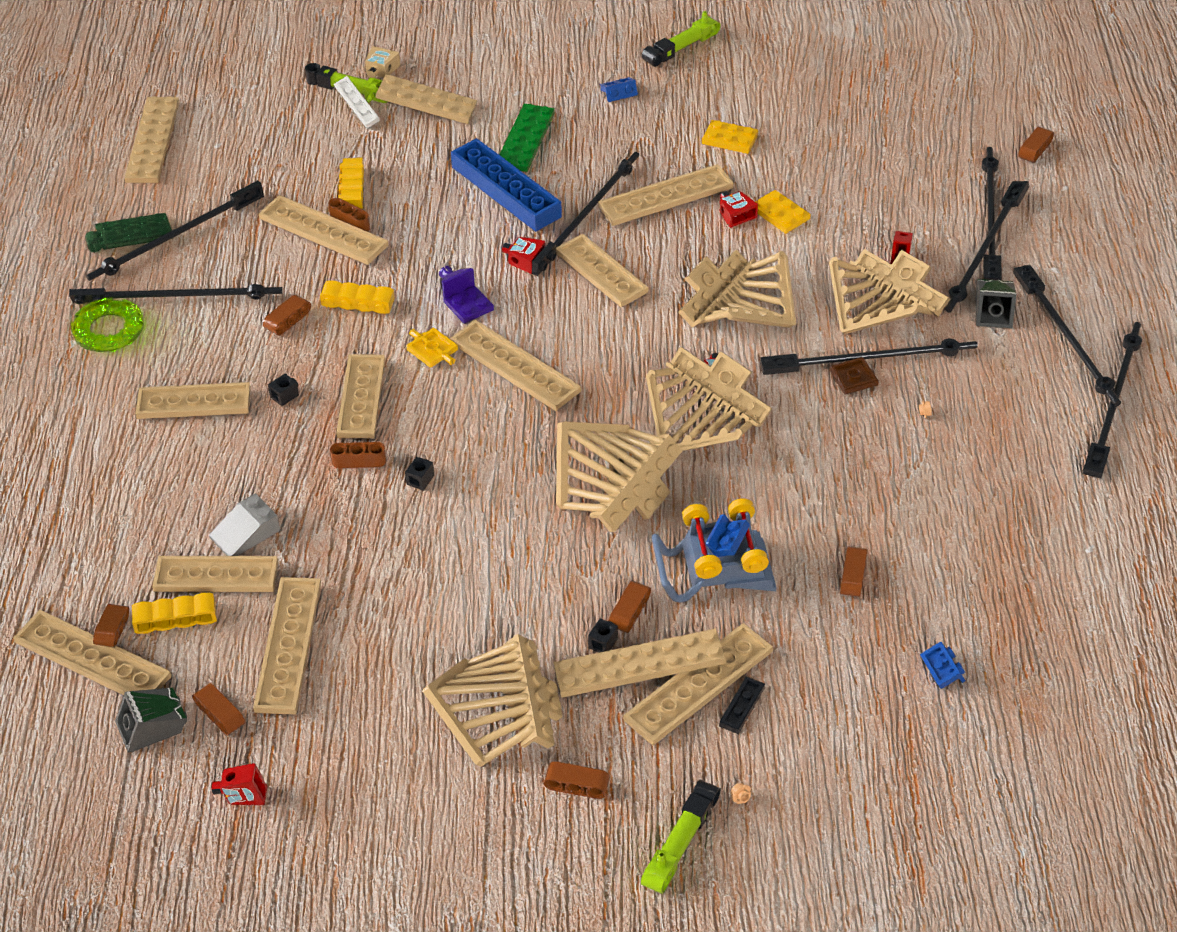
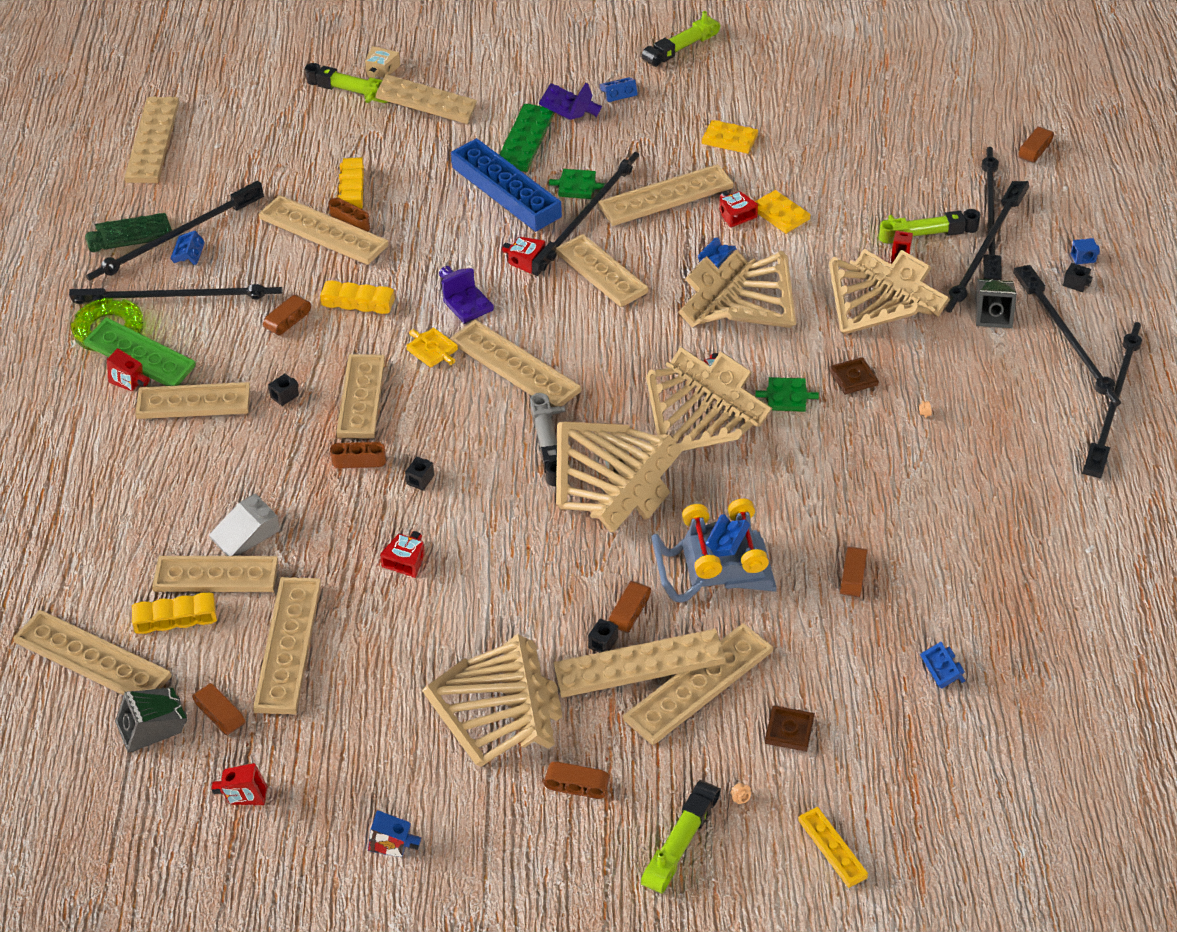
dark orange beam [93,603,129,648] -> none
white tile [334,76,380,129] -> none
black tile [719,676,765,734] -> none
black bar [760,338,978,375] -> none
none -> bright green plate [84,317,196,386]
none -> red torso [107,348,150,391]
none -> blue bracket [170,230,205,265]
none -> torso [368,810,422,857]
none -> red torso [380,531,425,578]
none -> light grey piece [530,393,566,486]
none -> dark purple plate [539,82,602,120]
none -> green plate [549,168,606,199]
none -> blue bracket [698,237,737,268]
none -> green plate [755,377,819,412]
none -> reddish brown plate [765,705,815,752]
none -> yellow plate [798,807,868,888]
none -> lime piece [879,209,981,244]
none -> black brick [1063,263,1093,292]
none -> blue brick [1070,238,1100,264]

